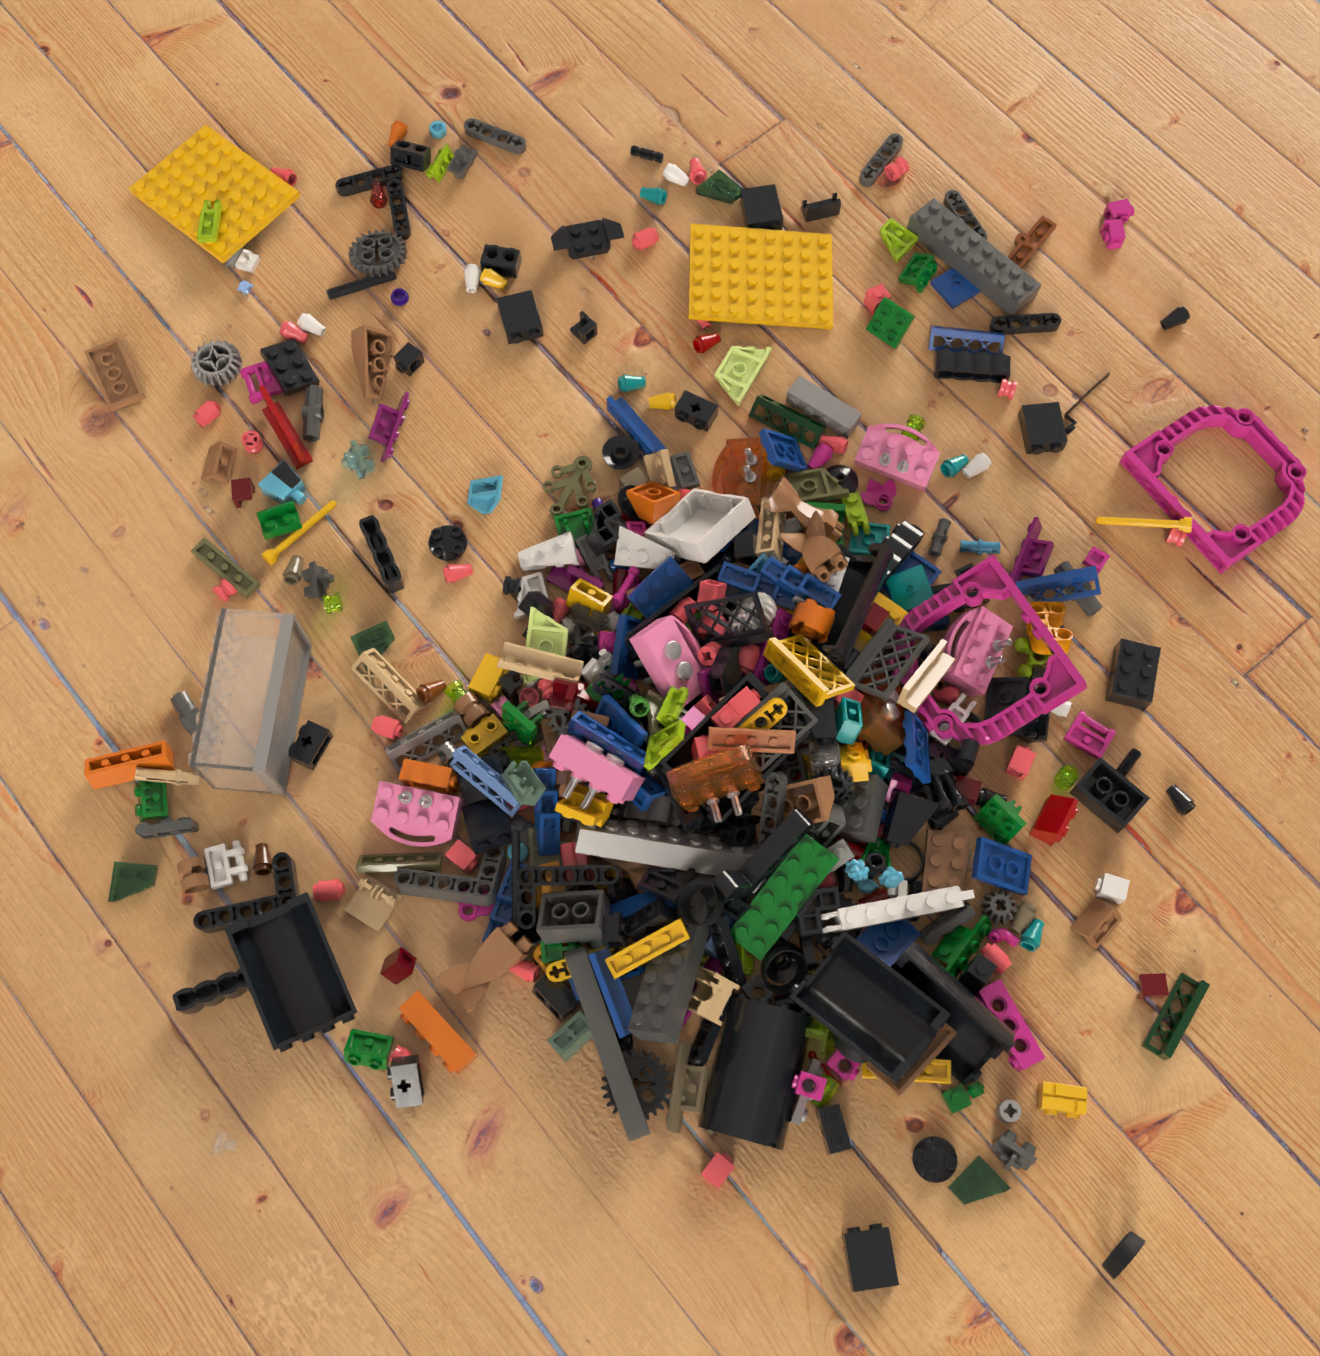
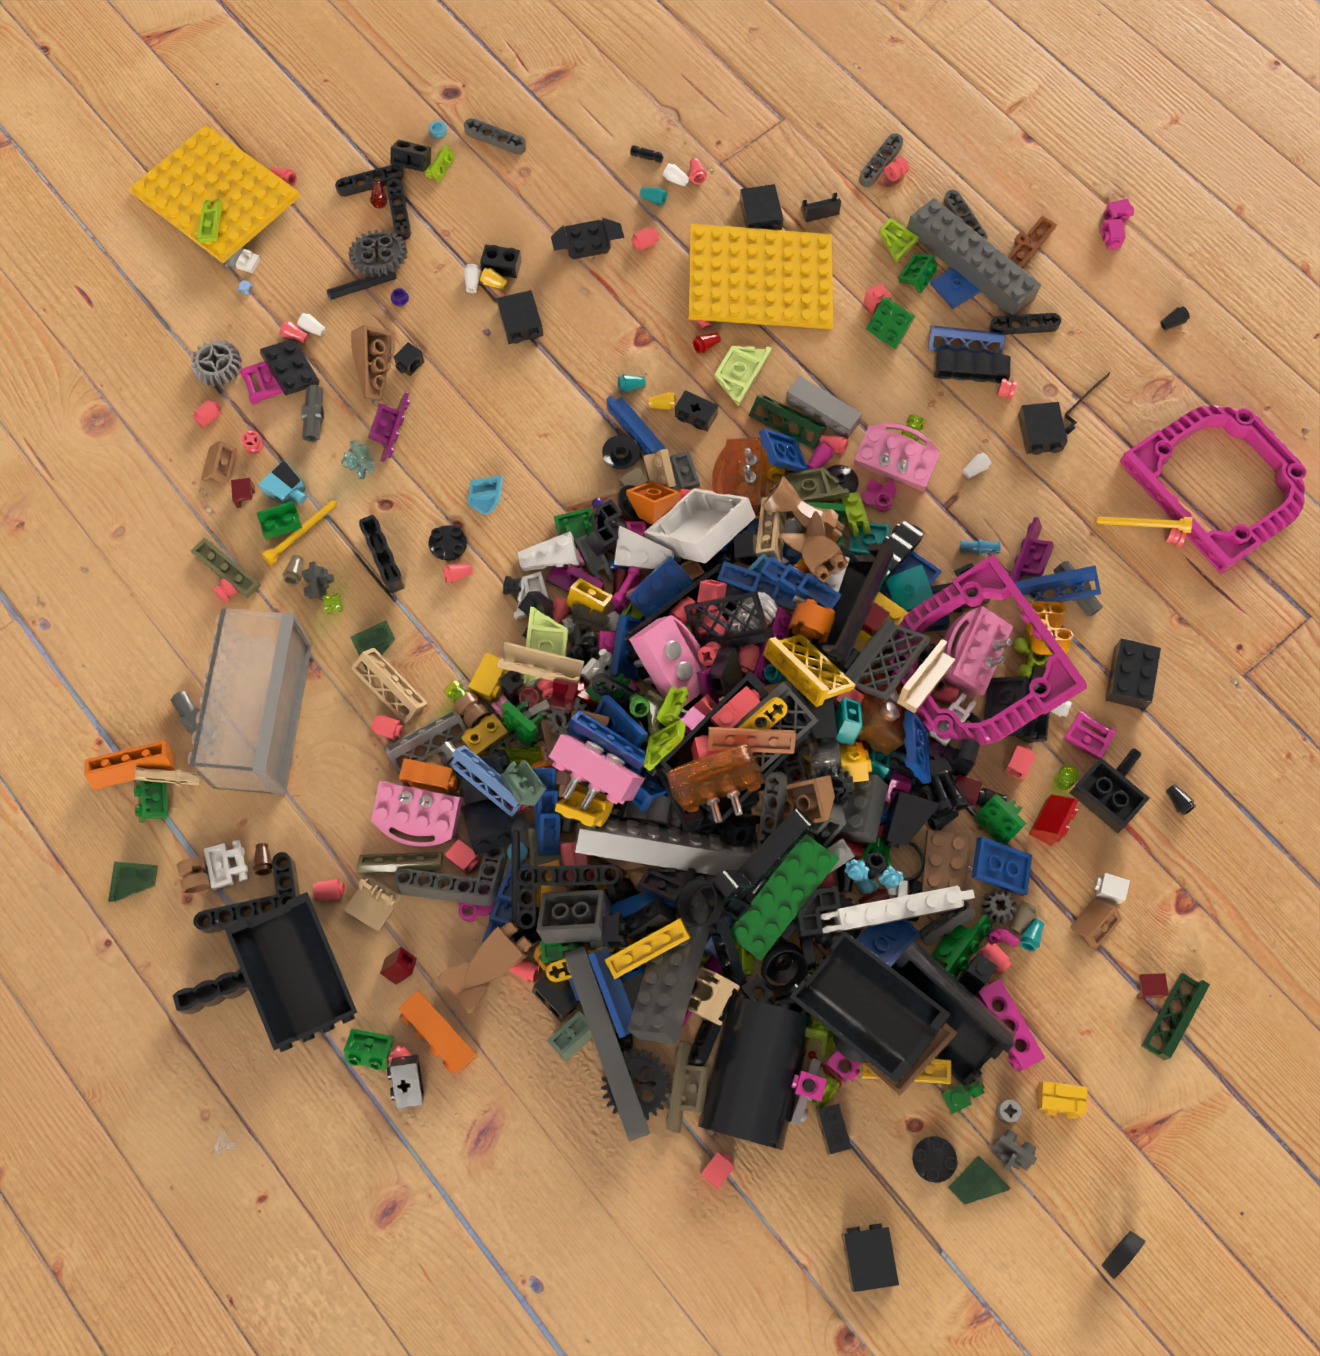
medium nougat plate [84,337,146,413] -> none
dark grey hinge [135,817,199,839] -> none
red fence [258,385,313,470] -> none
black brick [288,720,333,771] -> none
orange cone [388,120,408,147] -> none
dark orange cone [416,679,447,703] -> none
dark grey hips [447,144,478,179] -> none
olive plant [543,456,597,520] -> none
black panel [570,311,597,344] -> none
clear green wing [696,169,743,204] -> none
dark grey pin [928,518,951,557] -> none
teal cone [940,454,969,477] -> none
dark pink plate [1082,546,1110,573] -> none

